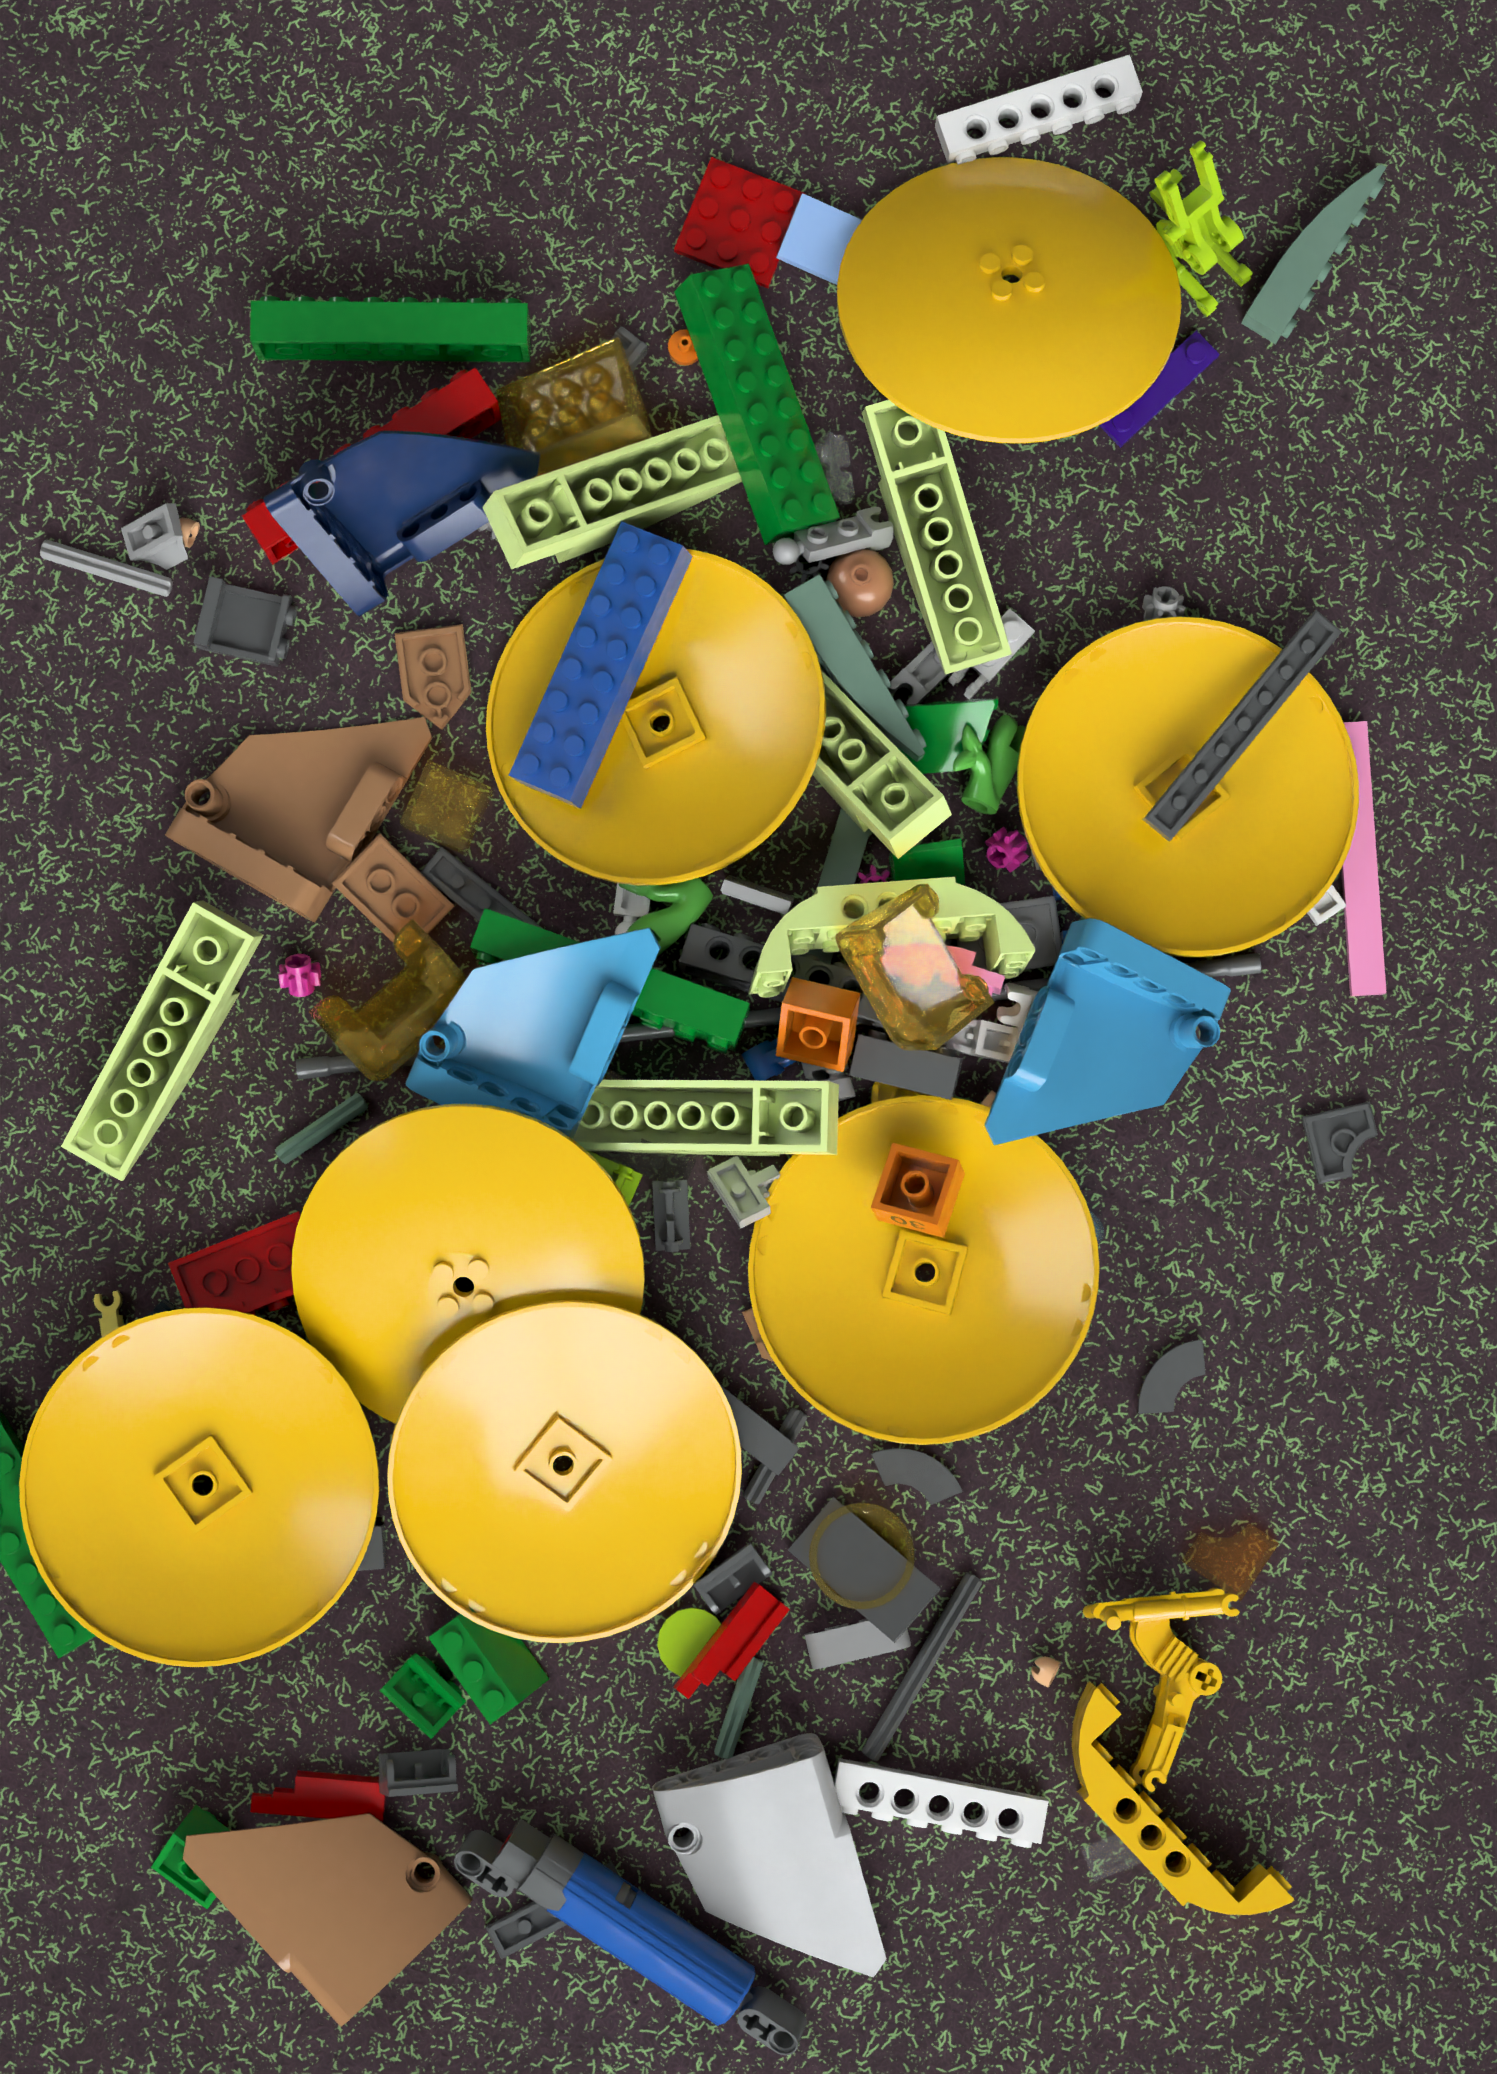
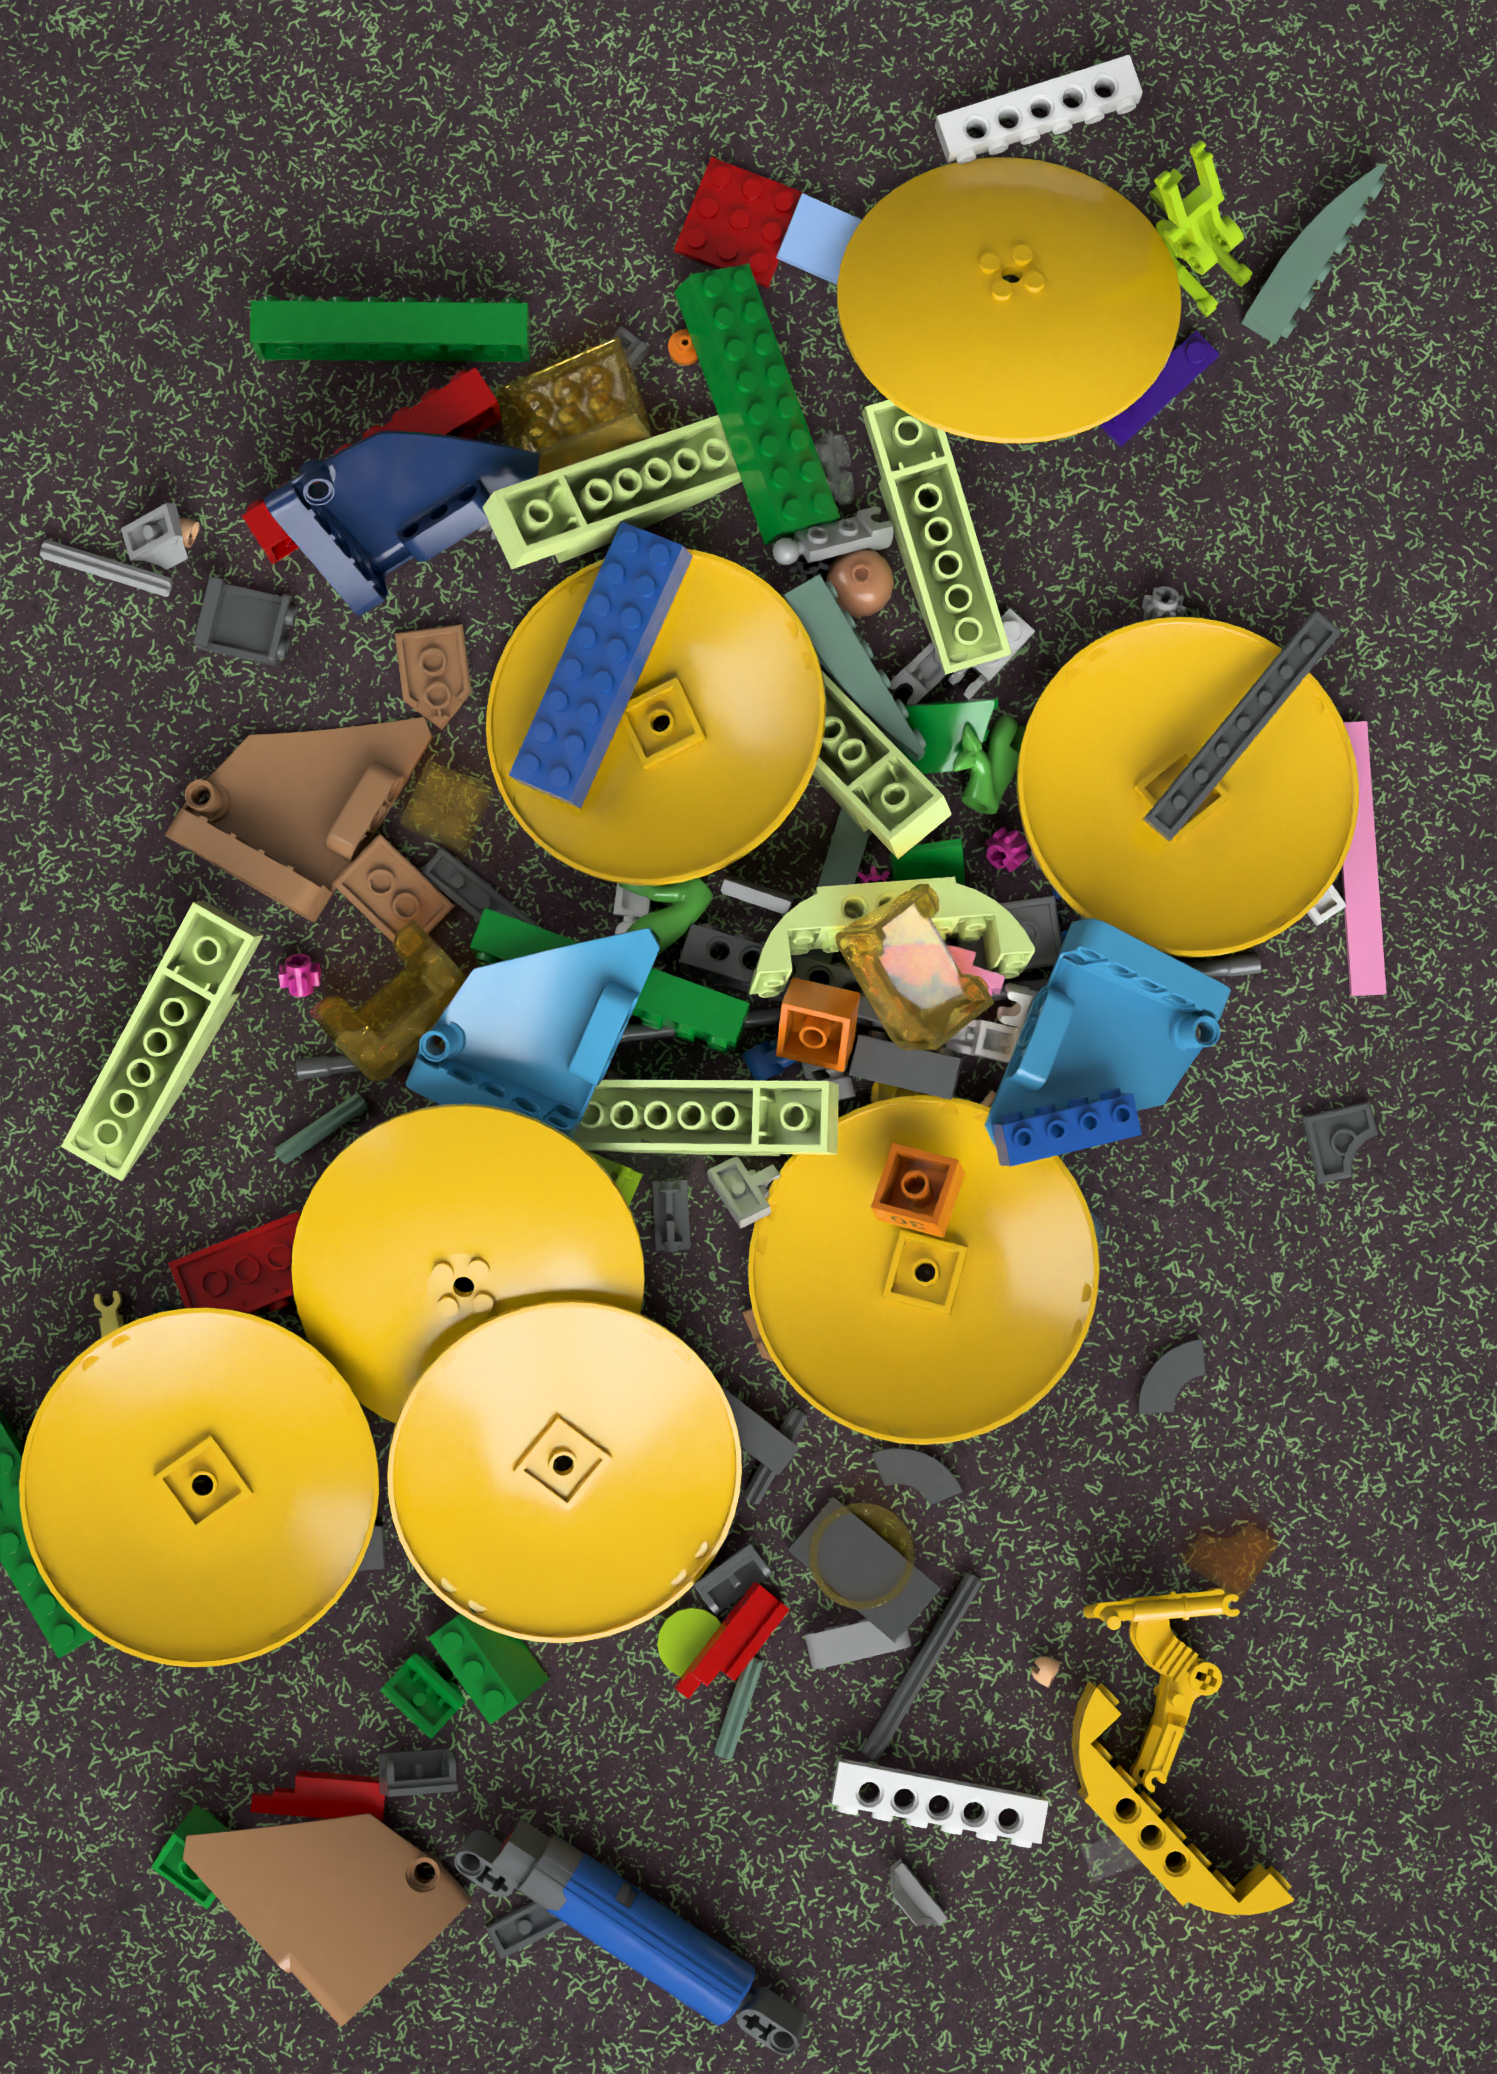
panel [652,1733,887,1977] -> none
none -> light grey slope [890,1858,948,1926]
none -> blue brick [991,1088,1142,1167]

